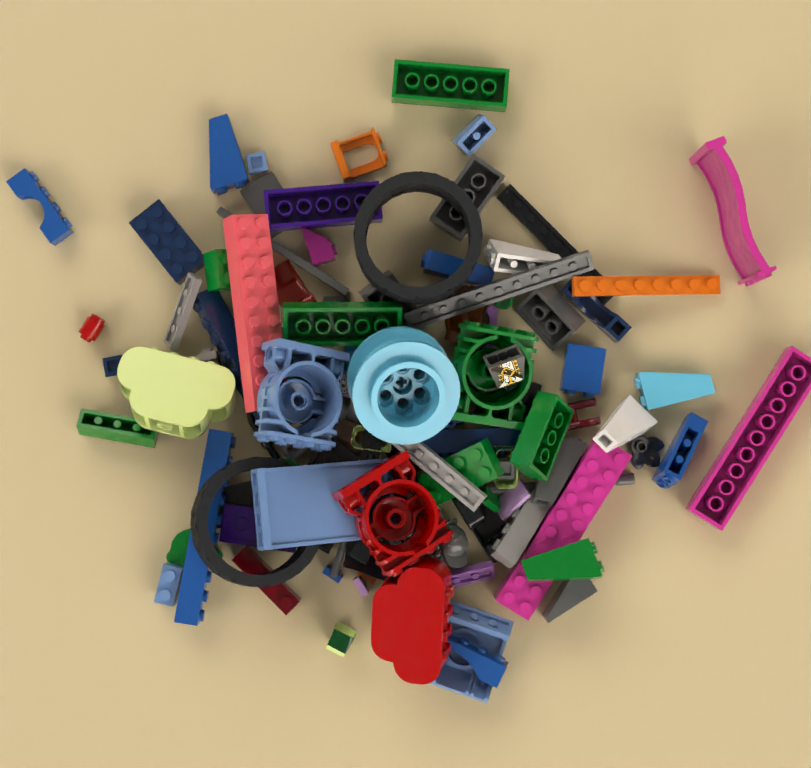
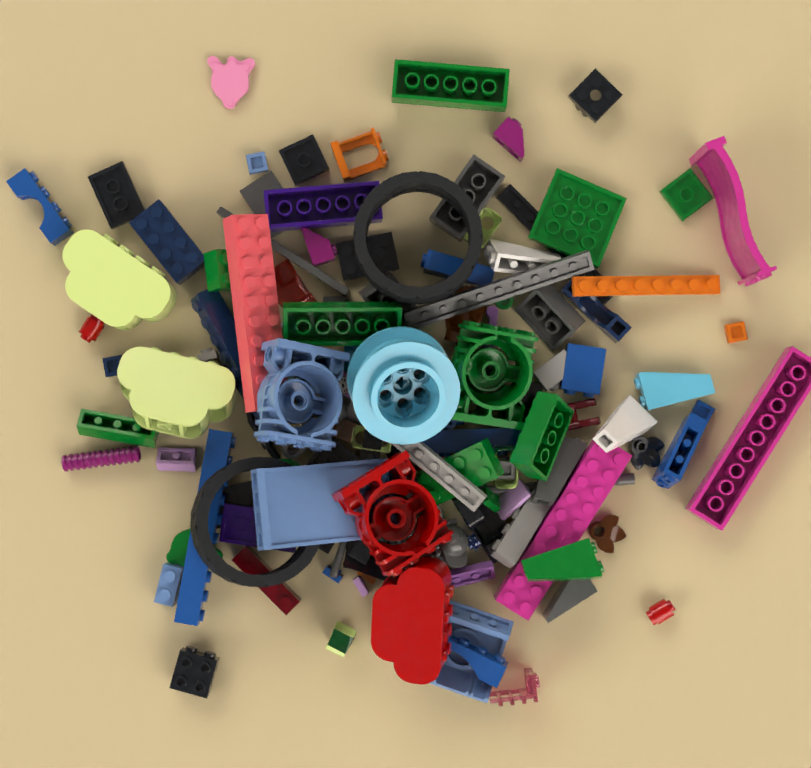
light grey tile [164,272,202,351] -> none
blue slope [209,114,250,195] -> none
medium blue brick [452,114,497,157] -> none
torso [482,344,525,391] -> none
none -> magenta piece [61,445,141,472]
none -> yellowish green brick [63,230,177,330]
none -> black plate [88,161,145,230]
none -> lavender slope [156,447,197,472]
none -> black brick [169,646,220,699]
none -> bright pink tile [207,56,255,109]
none -> black plate [279,134,330,186]
none -> black plate [336,232,399,281]
none -> yellowish green piece [464,208,502,249]
none -> clear blue plate [466,533,481,552]
none -> clear pink plate [489,668,540,707]
none -> magenta slope [492,116,525,162]
none -> green plate [528,168,627,268]
none -> light grey slope [533,349,566,391]
none -> black piece [568,68,623,123]
none -> reddish brown plate [588,514,626,553]
none -> red brick [645,599,676,625]
none -> green tile [659,168,713,221]
none -> blue tile [690,400,715,424]
none -> orange tile [724,321,748,344]

